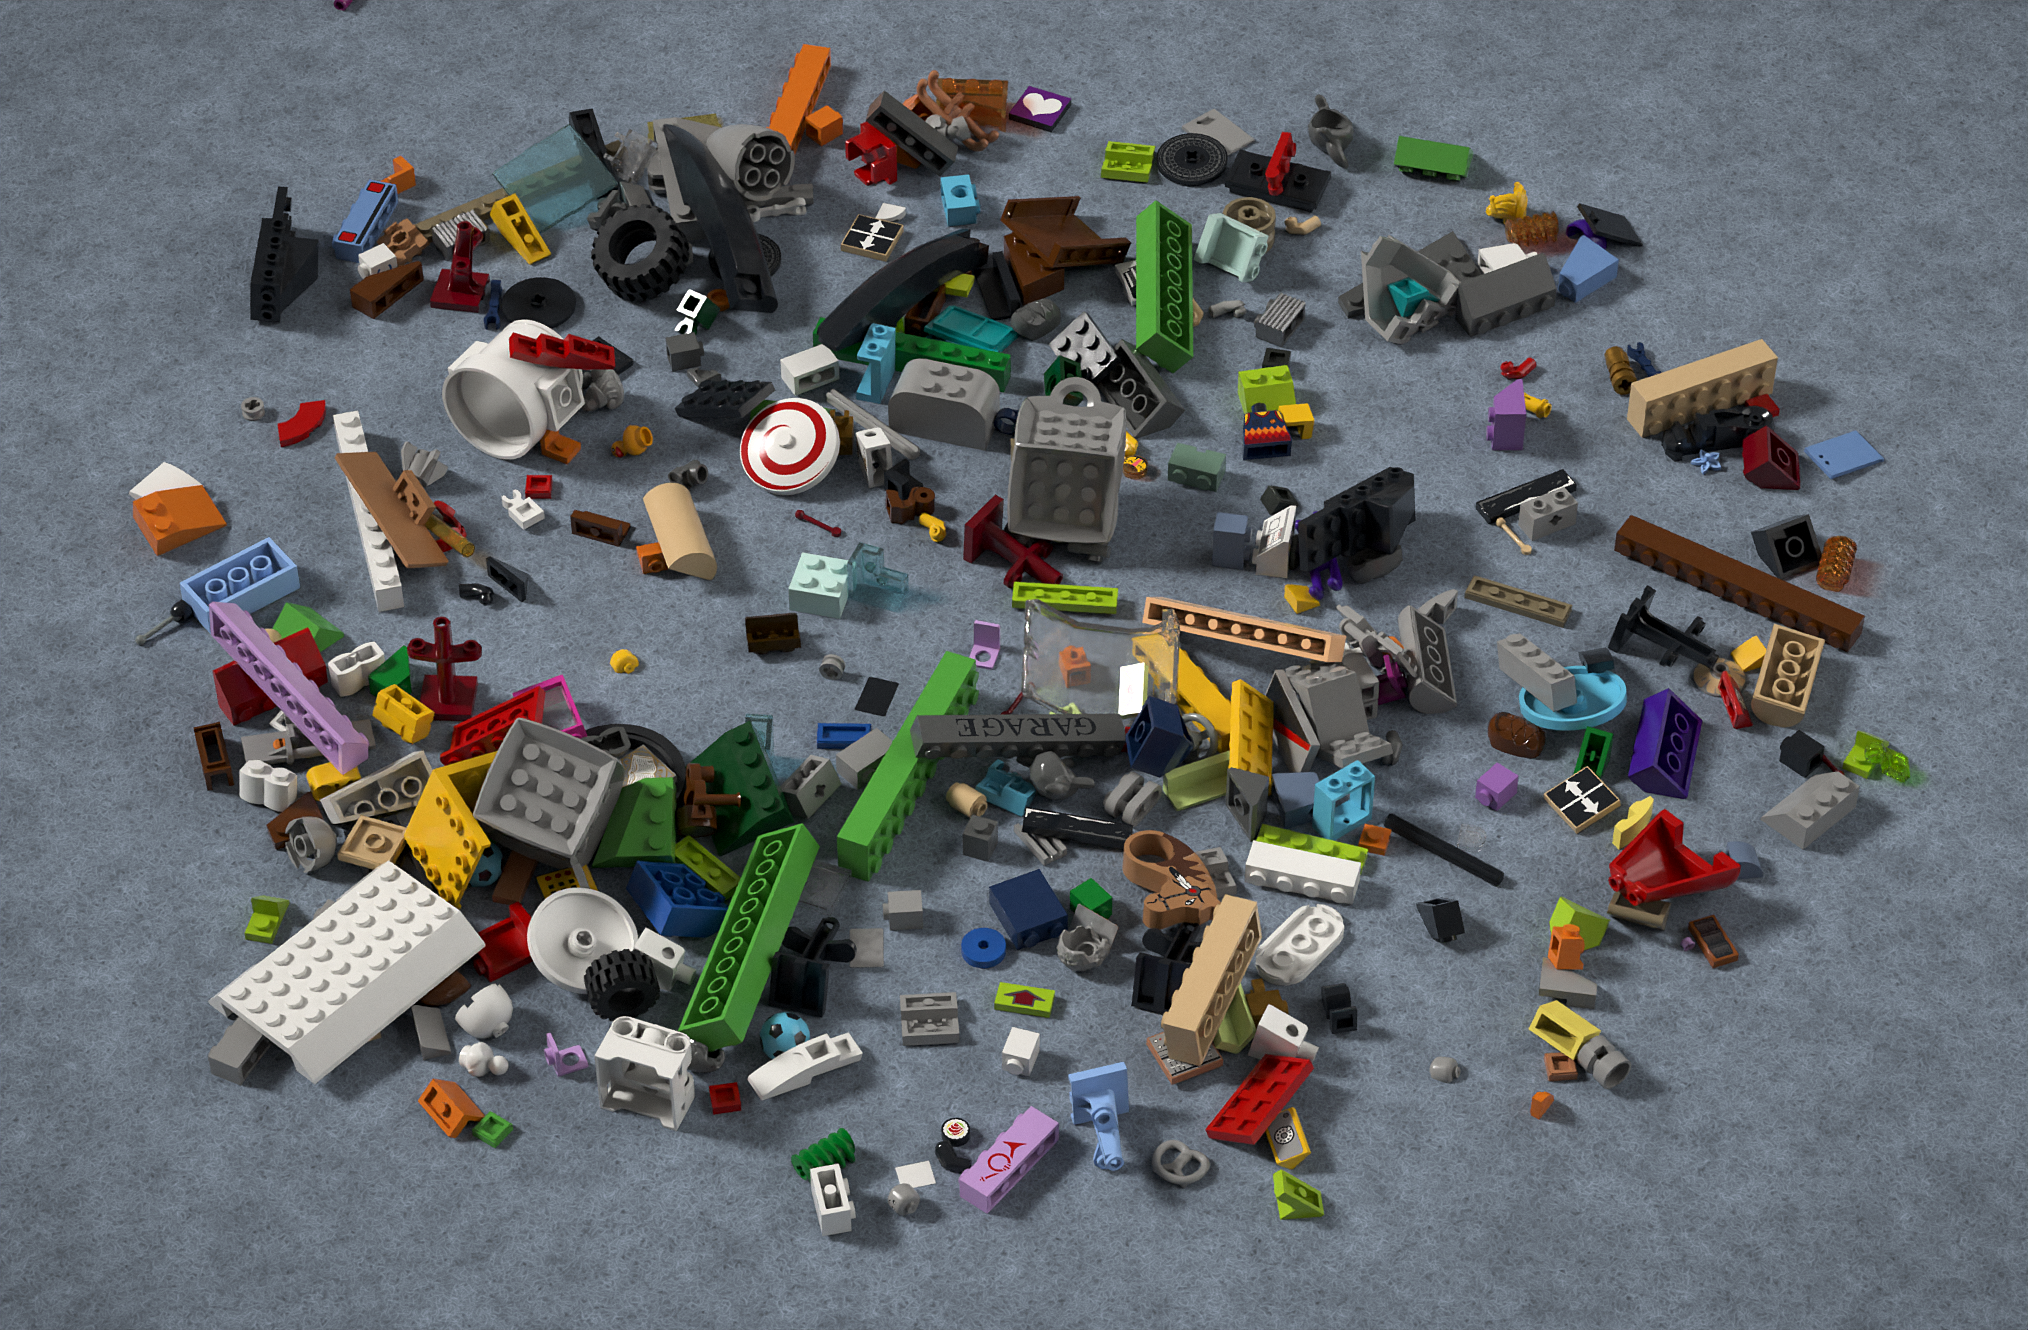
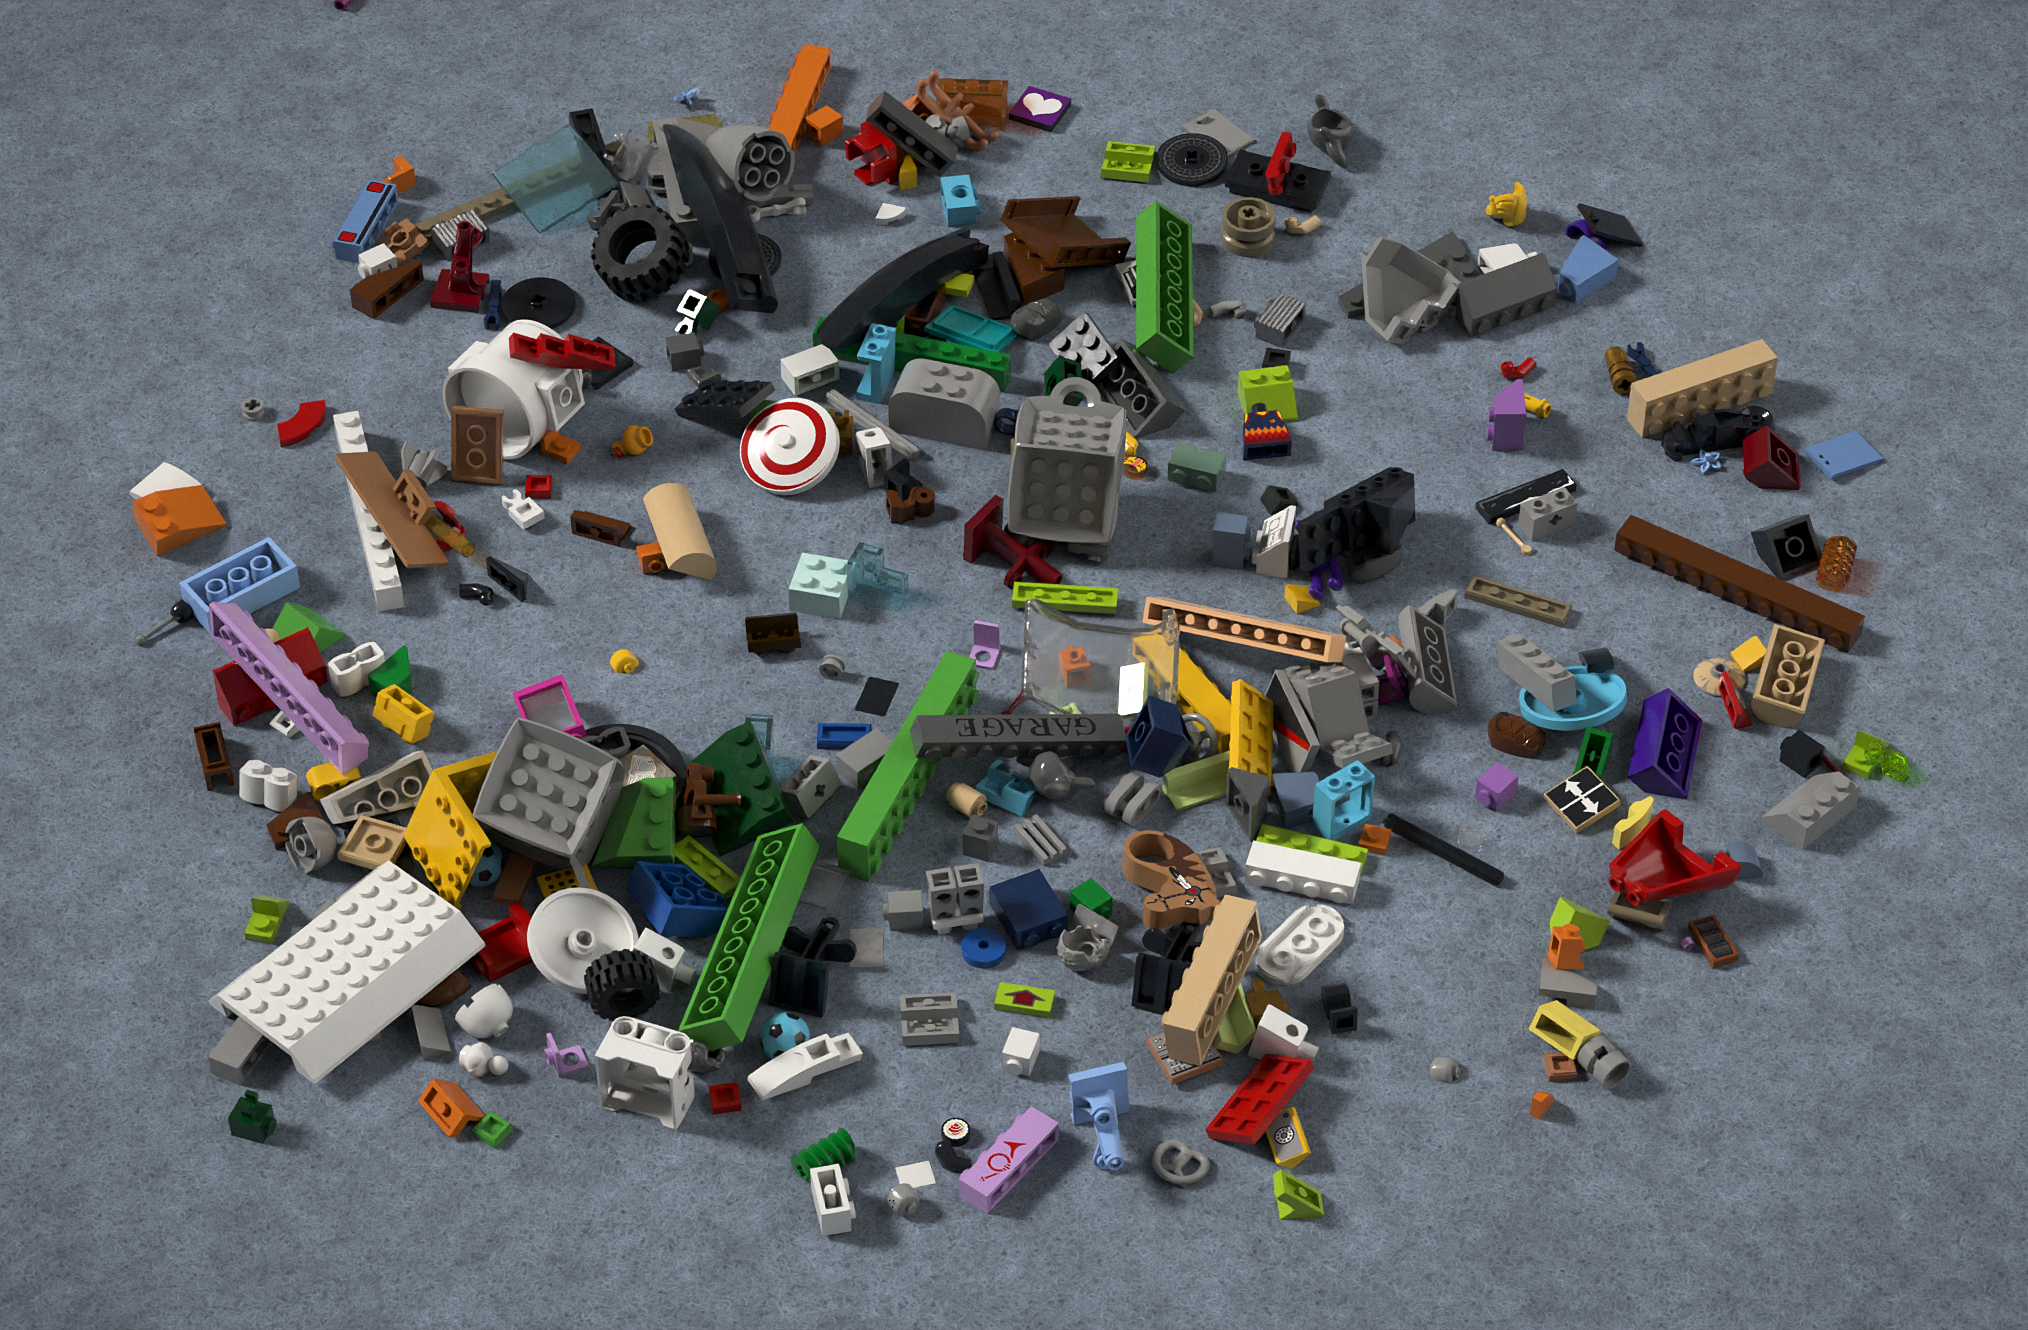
light grey piece [241,715,376,765] -> none
black wedge [250,186,319,323] -> none
dark red piece [407,617,482,721] -> none
red bracket [440,686,546,766] -> none
yellow slope [490,193,551,265] -> none
light grey hair [582,370,624,411] -> none
dark grey plate [668,460,708,492] -> none
dark red hinge [795,510,841,537] -> none
tile [841,214,904,262] -> none
yellow arm [919,512,947,542] -> none
black tile [1021,807,1133,849] -> none
light aqua panel [1193,213,1269,282] -> none
yellow panel [1278,403,1315,440] -> none
teal slope [1387,277,1440,318] -> none
bright green slope [1394,136,1473,181] -> none
black slope [1416,897,1465,943] -> none
clear orange piece [1505,211,1559,247] -> none
black piece [1608,585,1719,669] -> none
red tile [1744,393,1780,417] -> none
none -> dark green brick [228,1090,277,1144]
none -> medium nougat tile [451,406,503,485]
none -> light blue plant [673,88,701,105]
none -> yellow slope [899,155,917,190]
none -> light grey hips [926,863,984,934]

